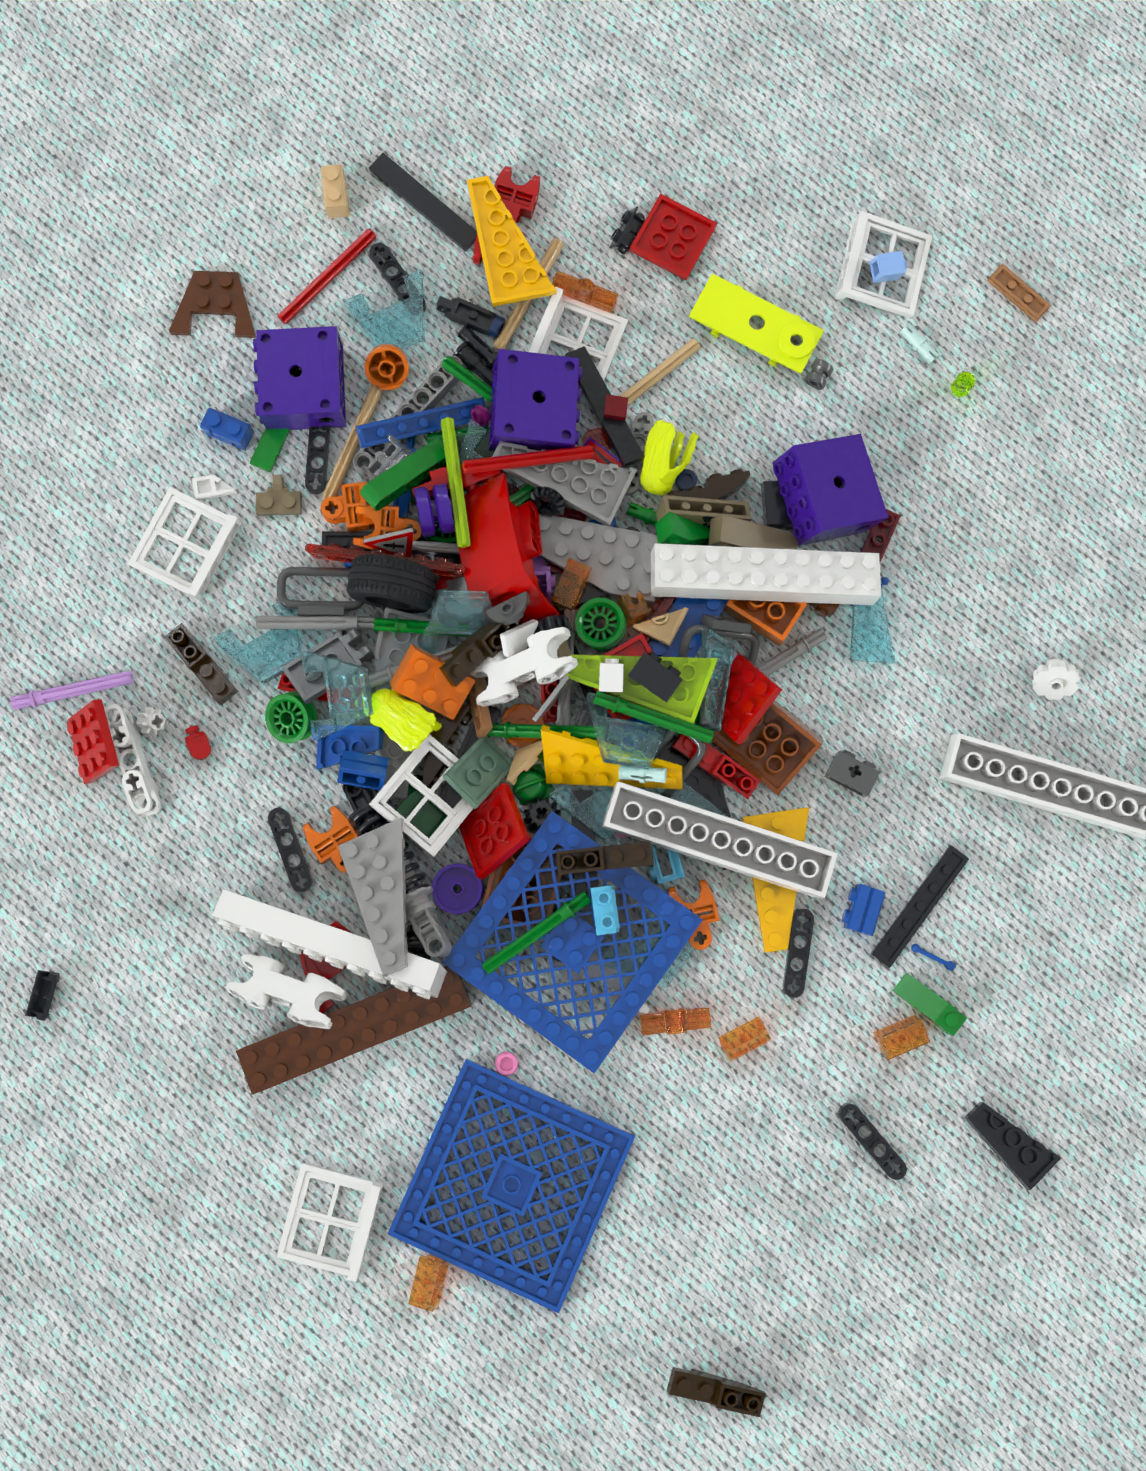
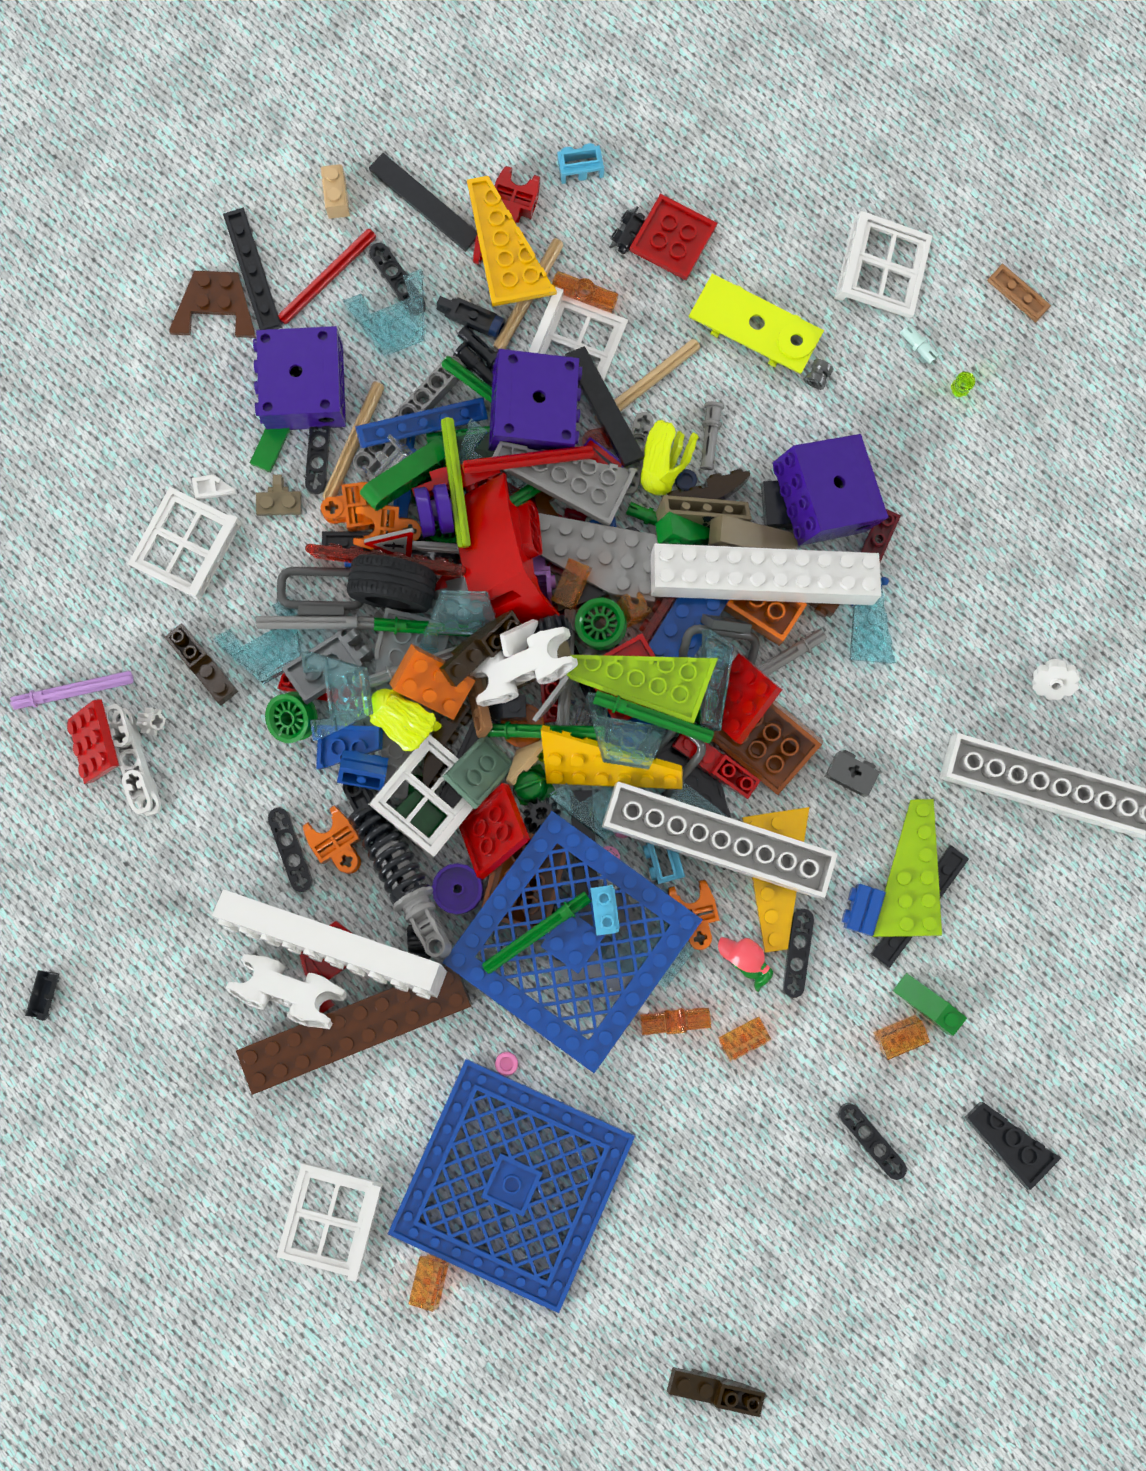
red arm [185,725,211,760] -> none
blue brick [200,407,254,451] -> none
light grey wing [338,818,408,976] -> none
orange cylinder [364,344,409,390] -> none
magenta plate [471,404,490,427] -> none
dark grey plate [485,591,530,625] -> none
black gear [530,486,565,517] -> none
dark brown slope [556,841,654,875] -> none
white brick [599,658,624,692] -> none
dark red tile [603,394,628,421] -> none
light aqua pin [619,765,667,783] -> none
black brick [628,651,683,703] -> none
tan tile [632,607,688,647] -> none
light blue brick [869,251,907,283] -> none
blue hinge [911,944,956,971] -> none
none -> black tile [223,207,282,330]
none -> black slope [488,694,527,722]
none -> medium azure window [557,143,604,184]
none -> light grey pin [700,401,724,470]
none -> coral hair [718,937,773,992]
none -> lime wing [872,799,942,937]

